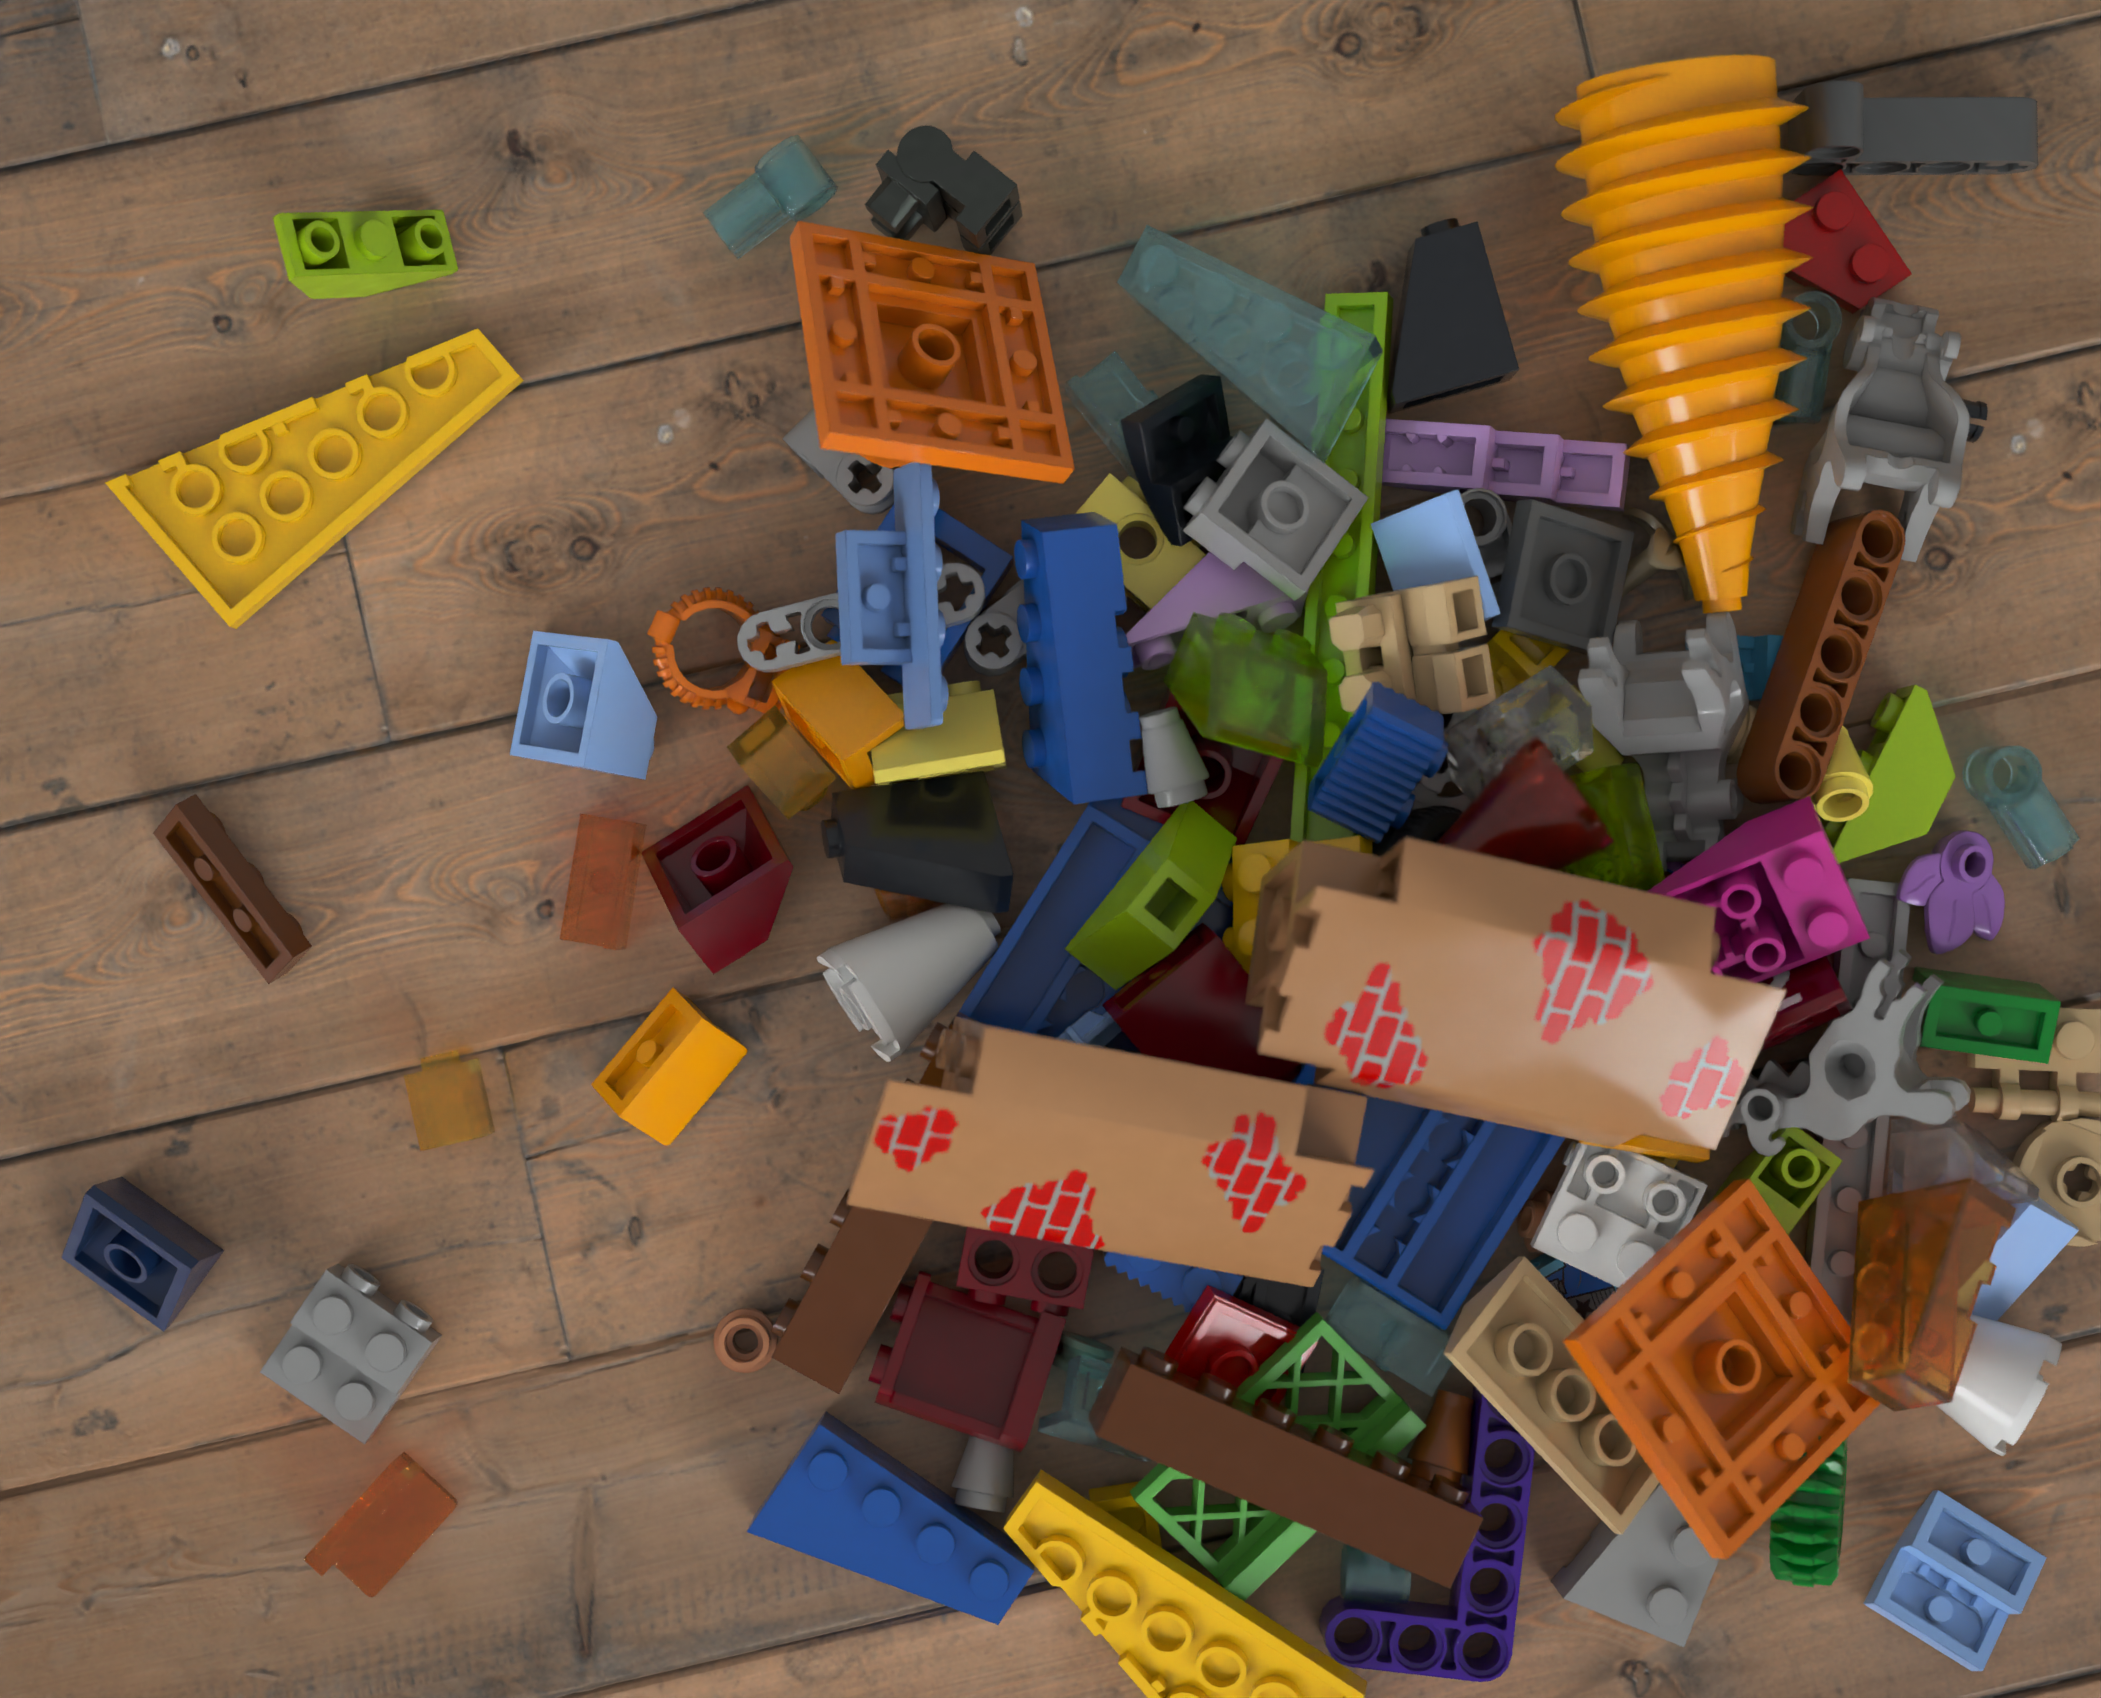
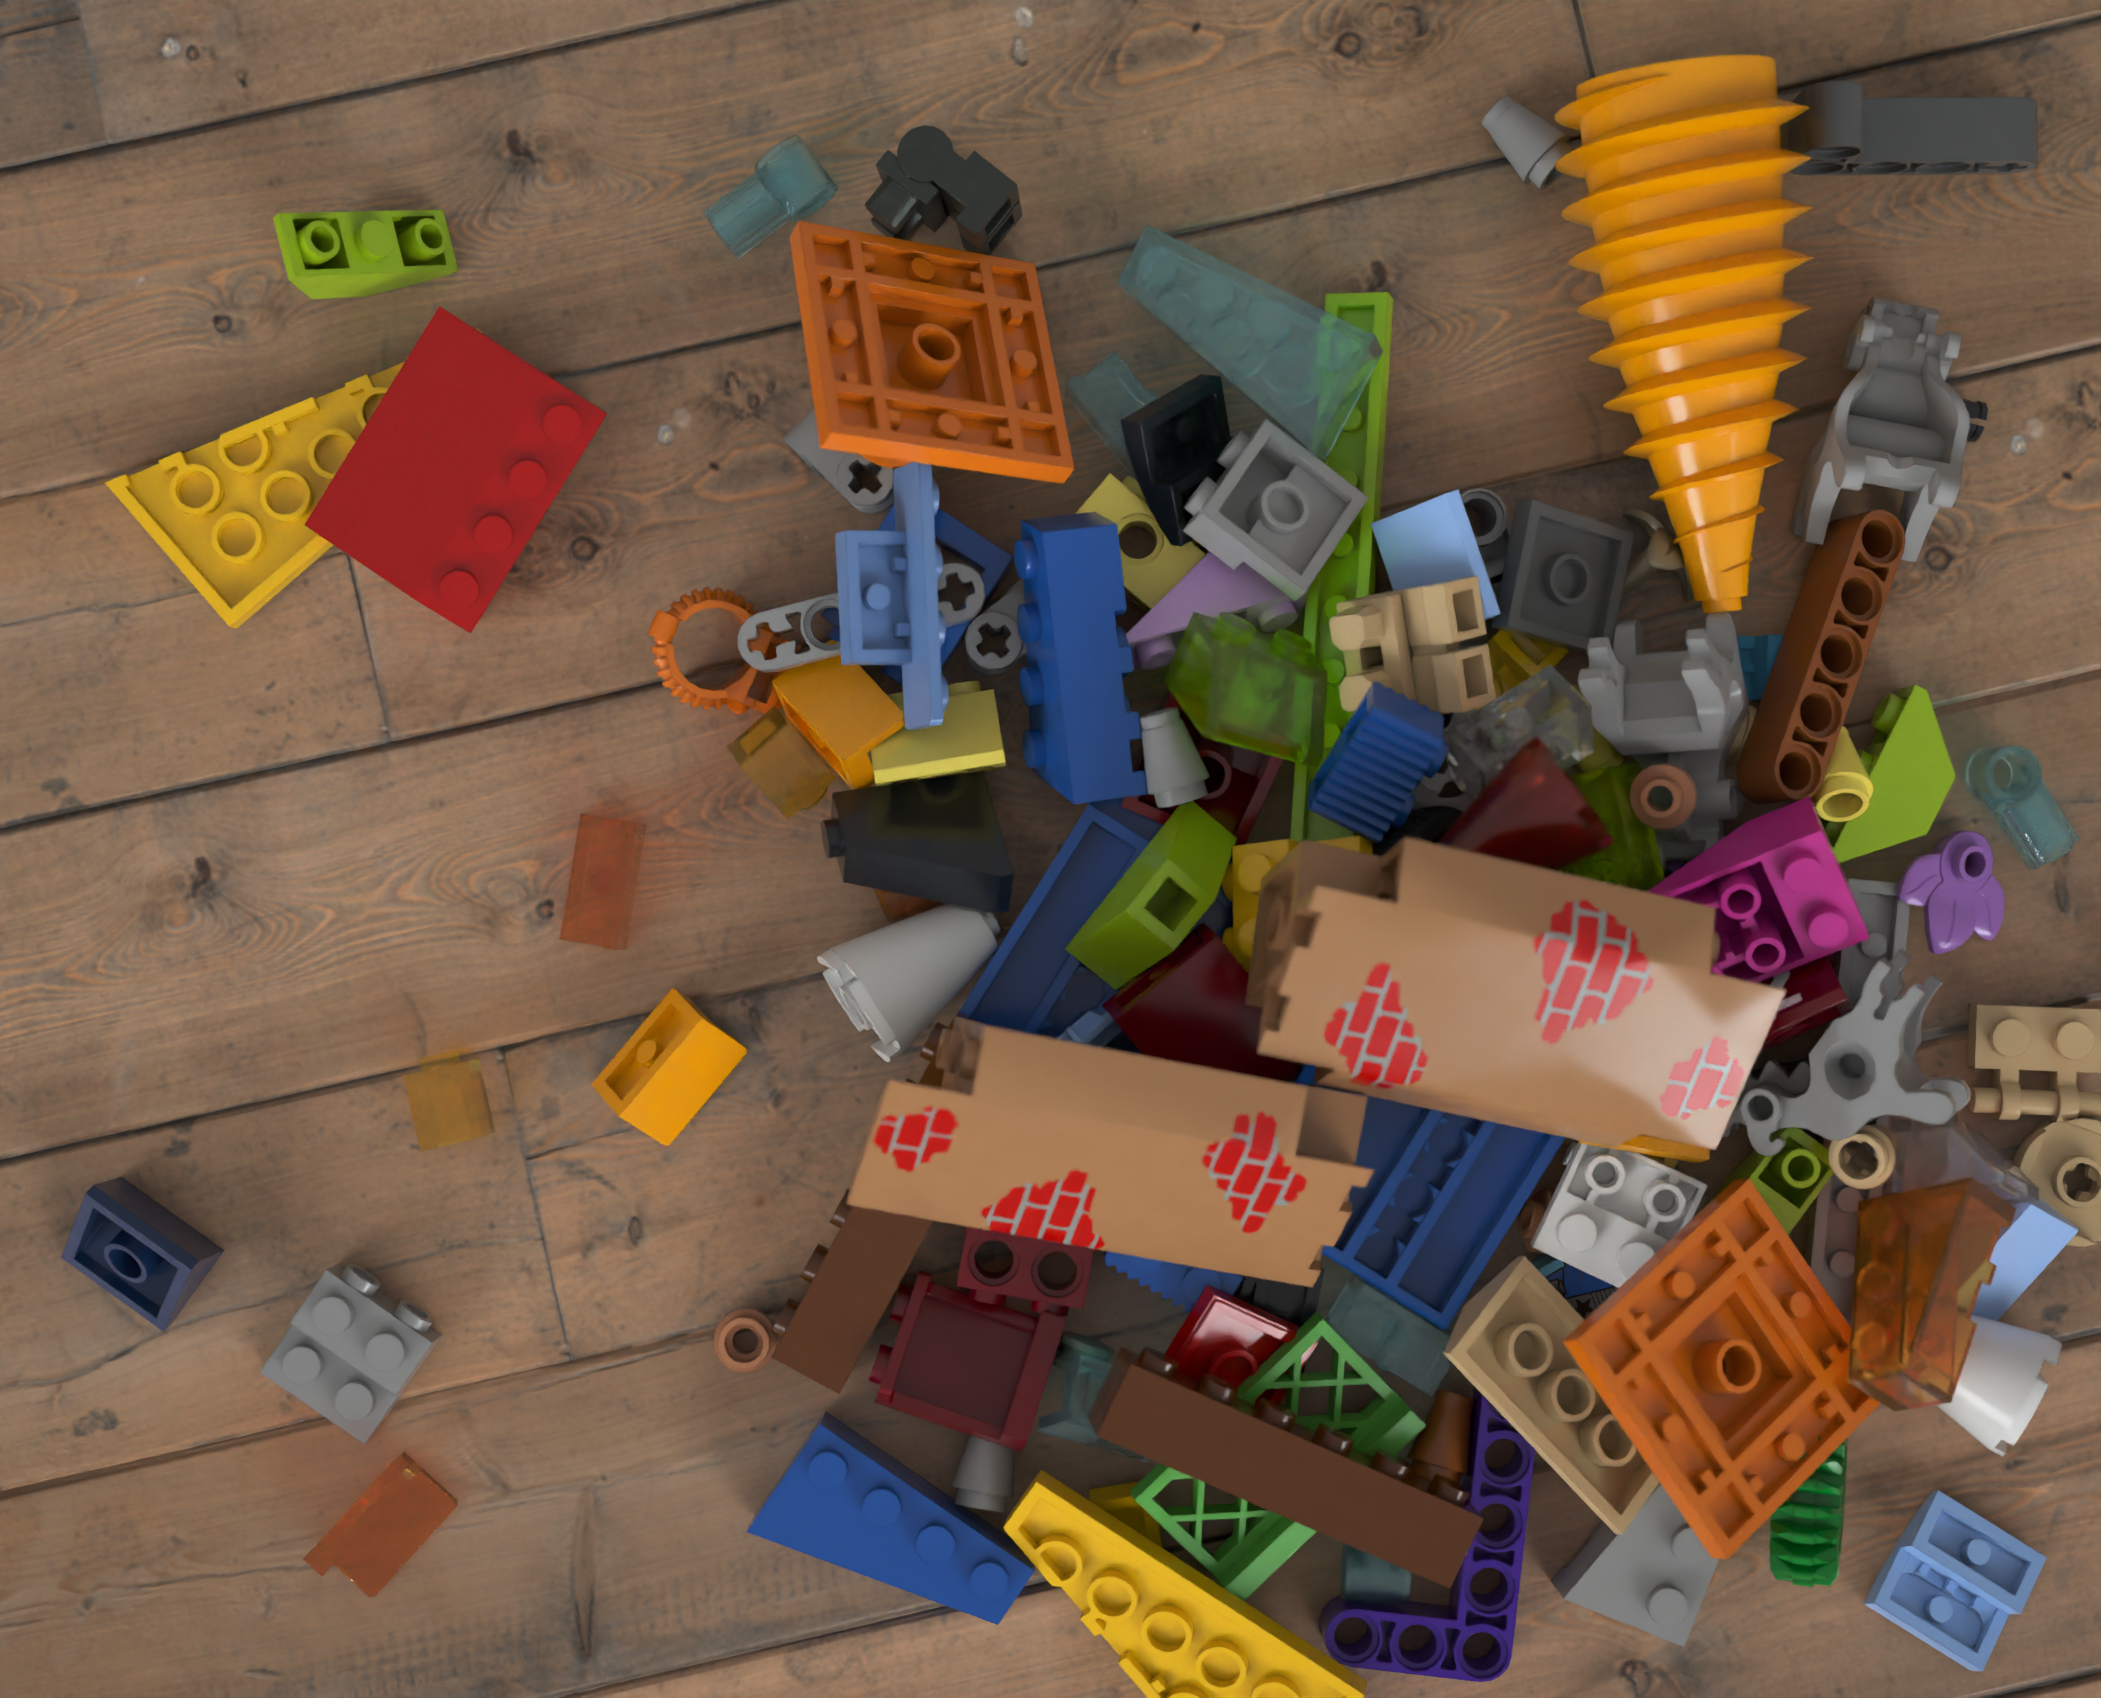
reddish brown plate [153,794,312,984] -> none
light blue slope [510,631,657,780] -> none
dark red slope [641,785,794,975] -> none
lavender slope [1382,419,1630,511] -> none
black slope [1387,218,1519,414] -> none
clear light blue piece [1774,291,1842,424] -> none
red wing [1783,169,1912,314] -> none
green panel [1912,967,2061,1064] -> none
none -> red slope [305,306,607,634]
none -> light grey cone [1482,96,1574,190]
none -> nougat plate [1630,763,1697,829]
none -> tan cone [1828,1124,1897,1189]

